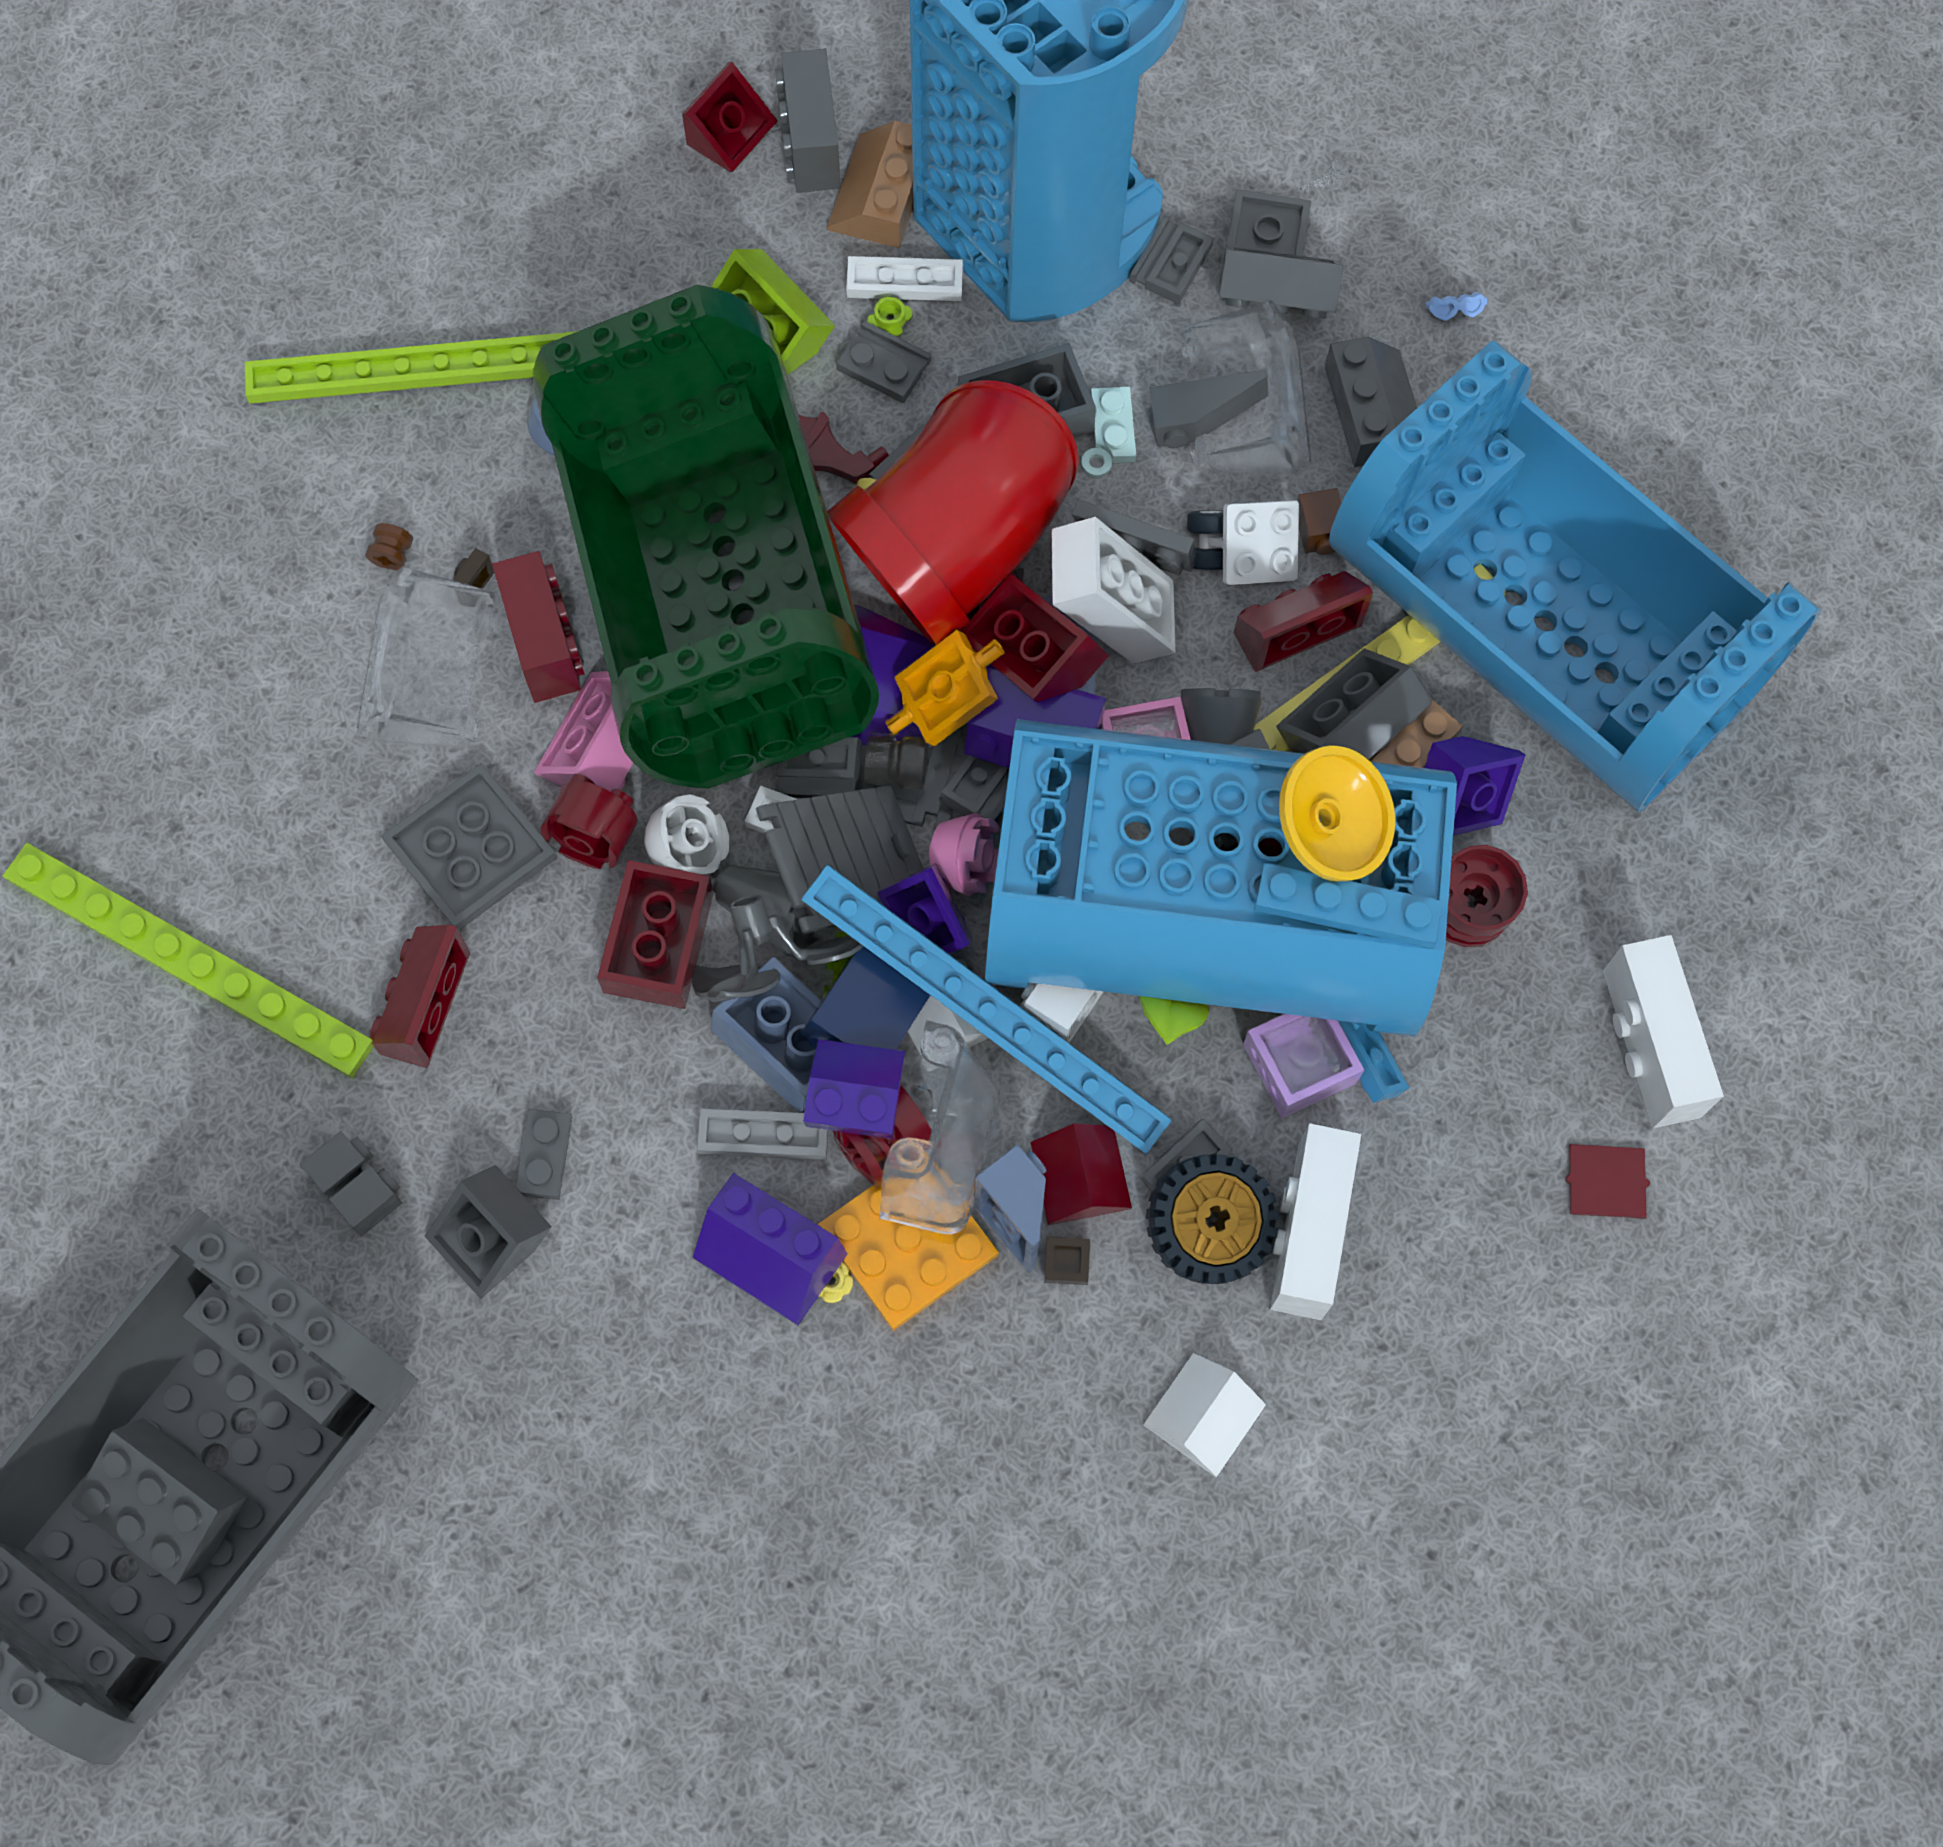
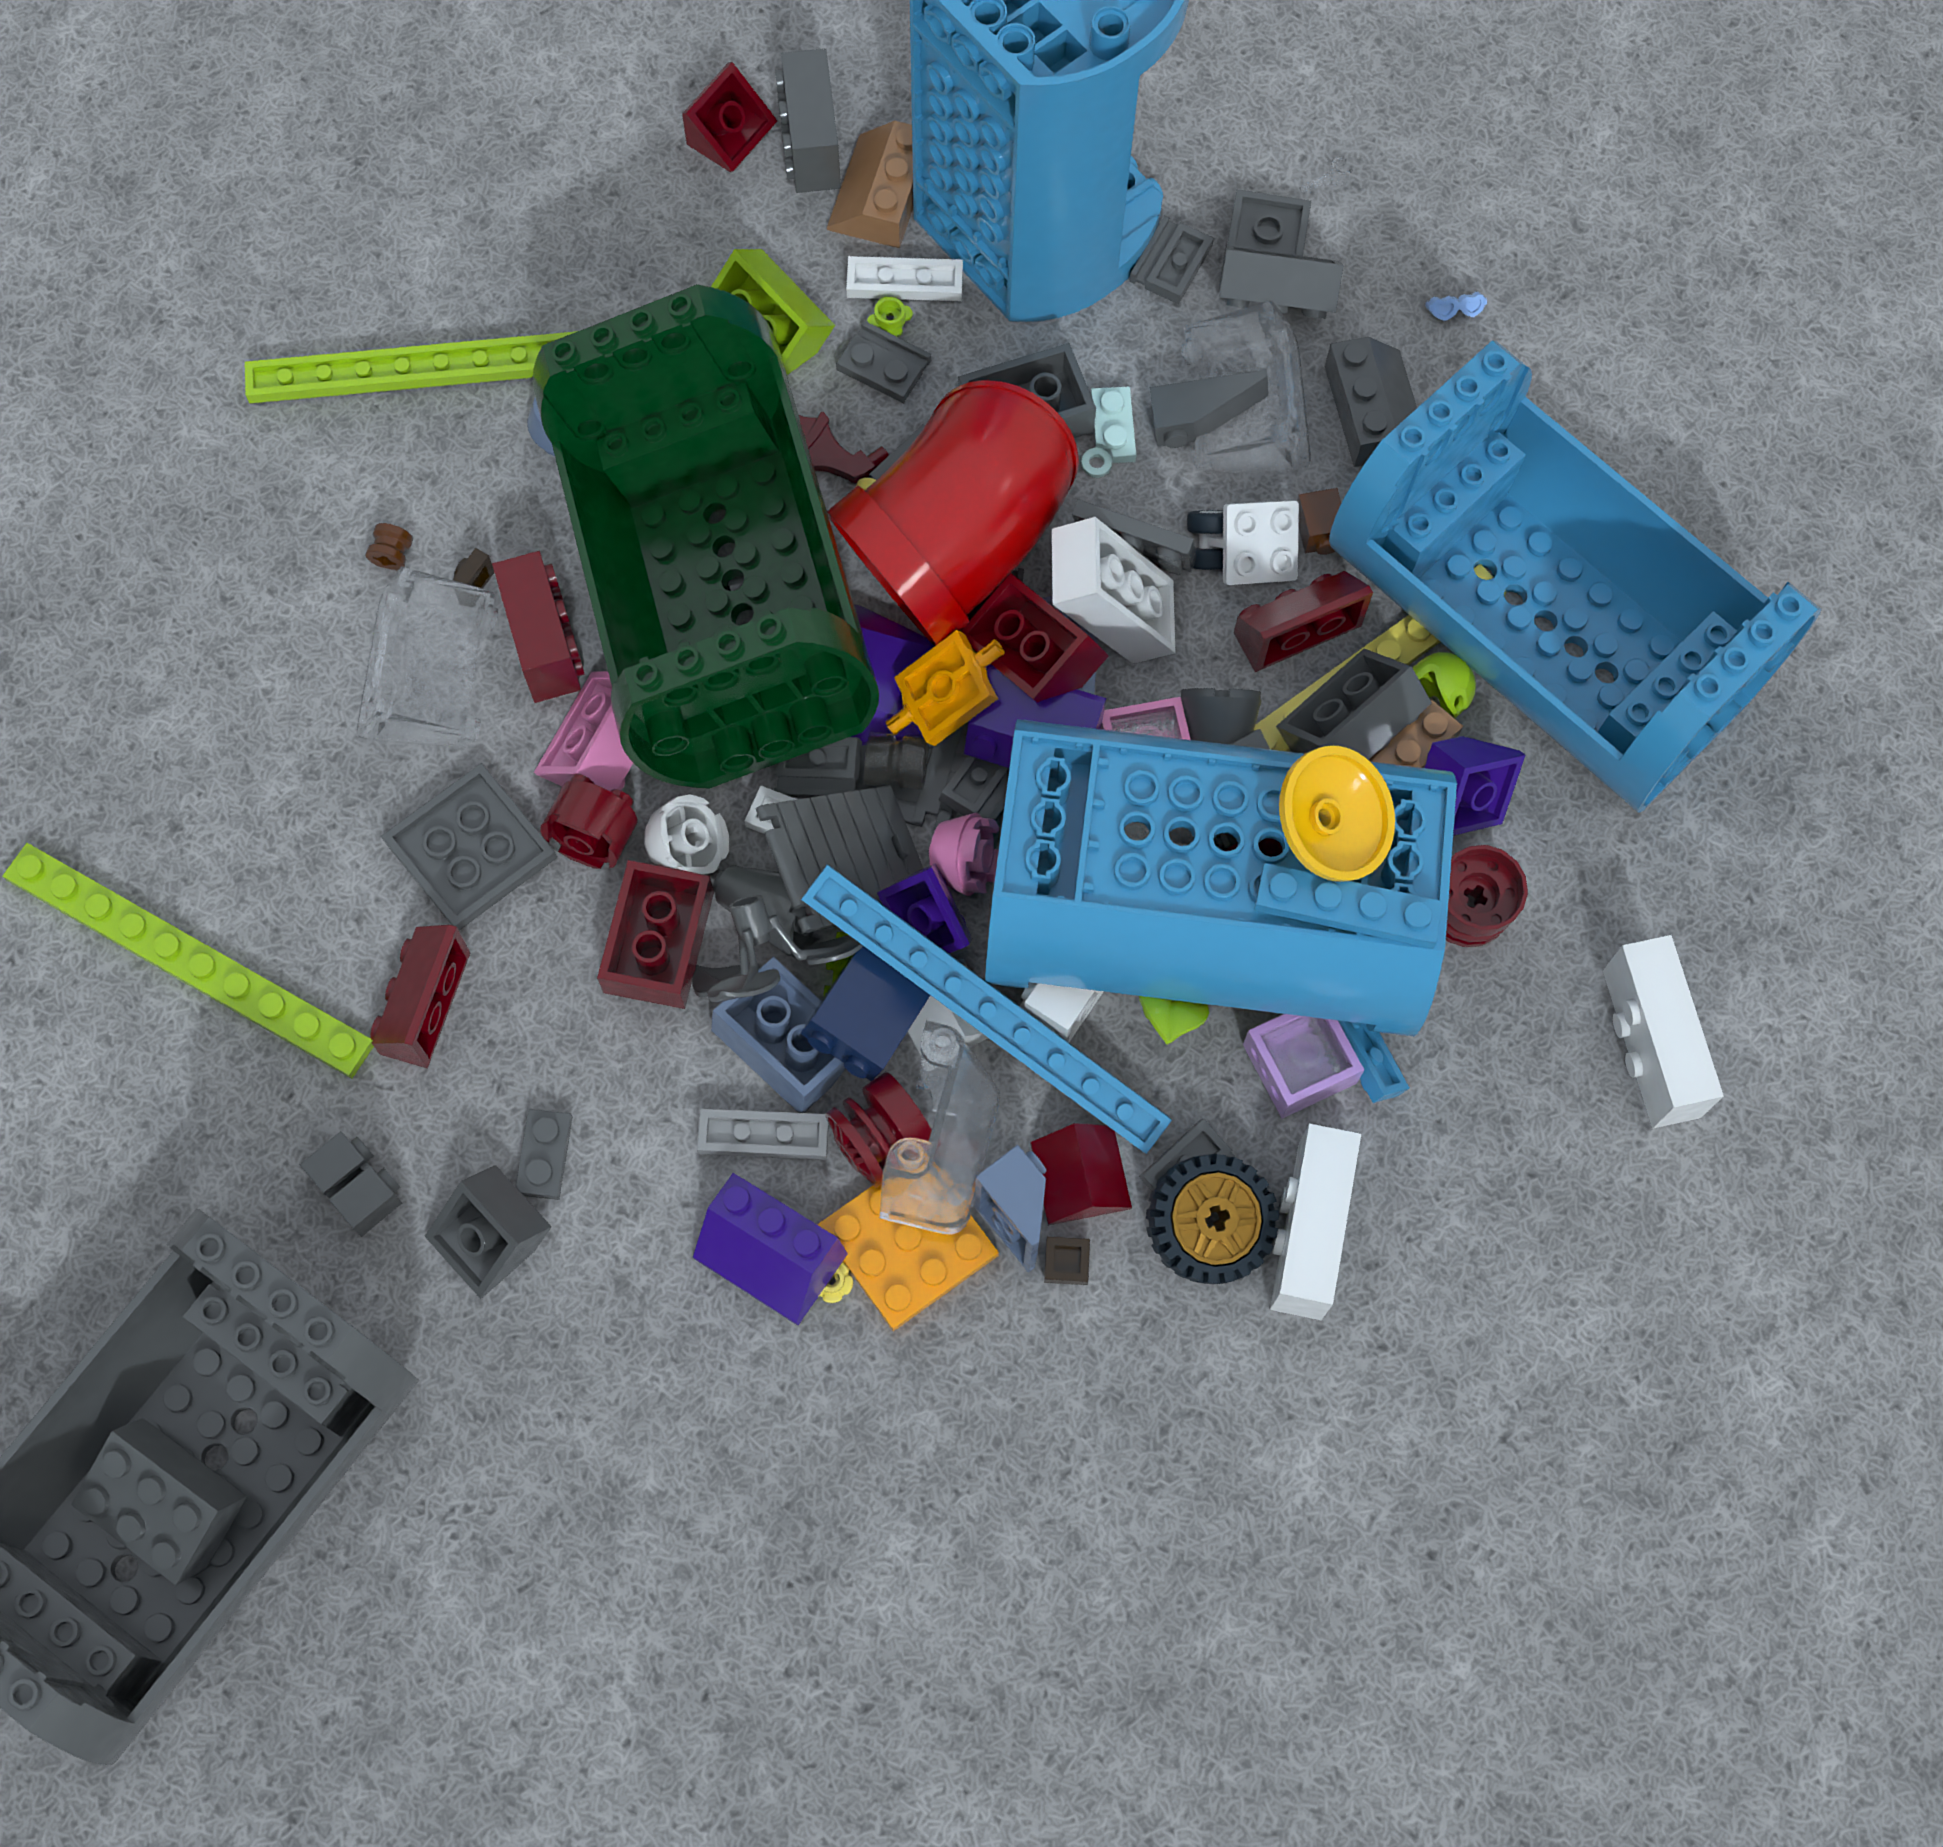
dark purple slope [803,1039,905,1139] -> none
white slope [1143,1353,1266,1477] -> none
dark red piece [1565,1144,1650,1219] -> none
none -> lime helmet [1413,652,1476,719]

